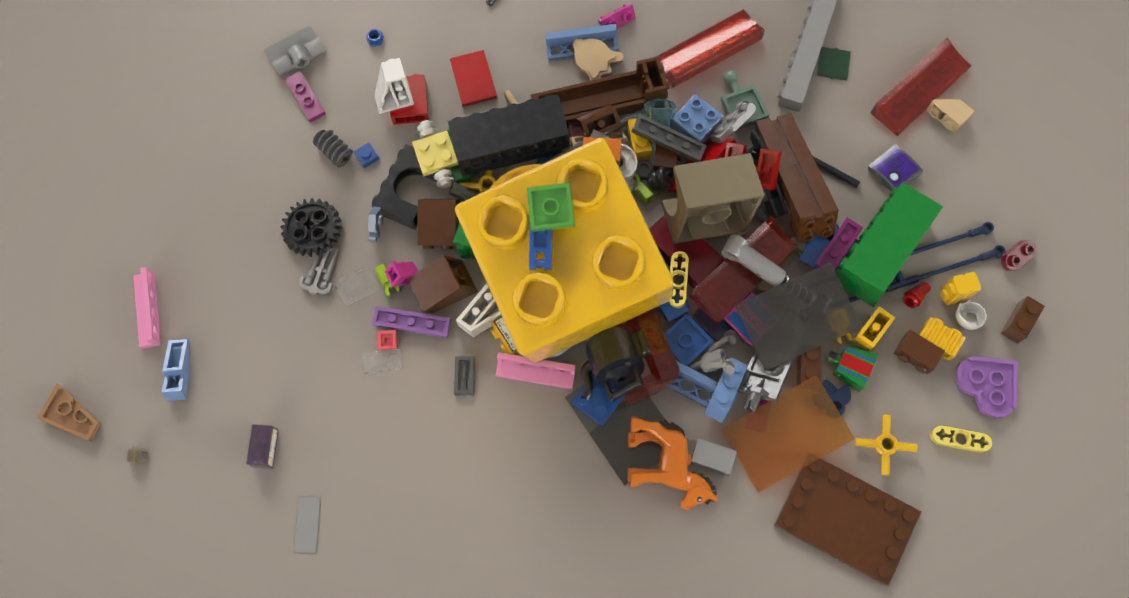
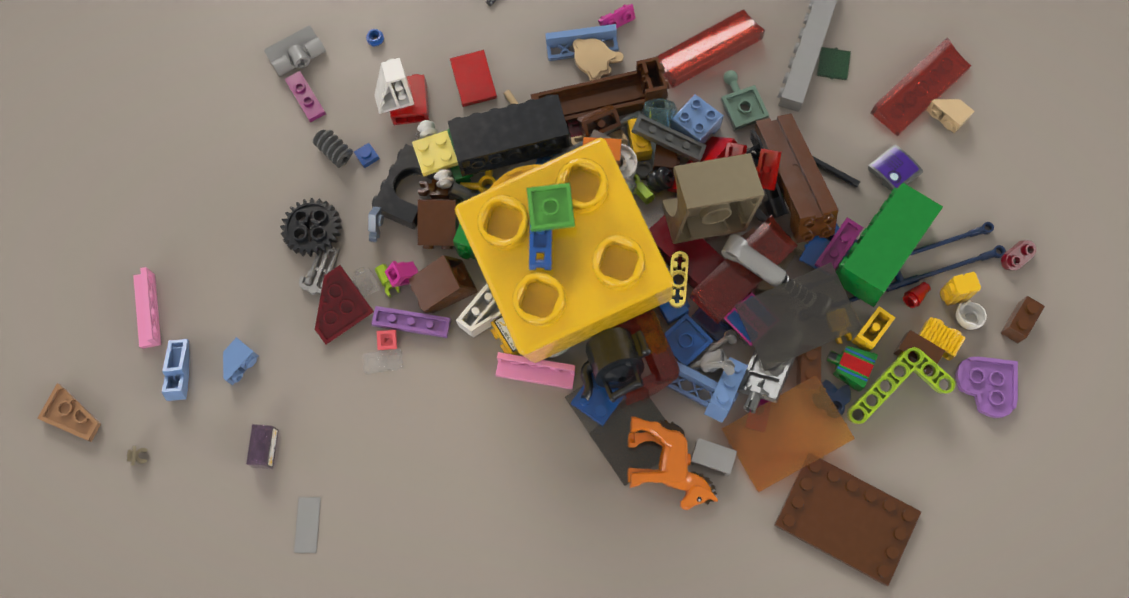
dark grey tile [454,356,475,396] -> none
light grey plate [709,102,756,143] -> none
yellow bar [855,414,918,476] -> none
light yellow beam [930,426,992,453] -> none
none -> medium blue slope [223,337,259,385]
none -> dark red plate [314,265,374,345]
none -> reddish brown plate [417,179,450,199]
none -> lime beam [847,347,955,424]

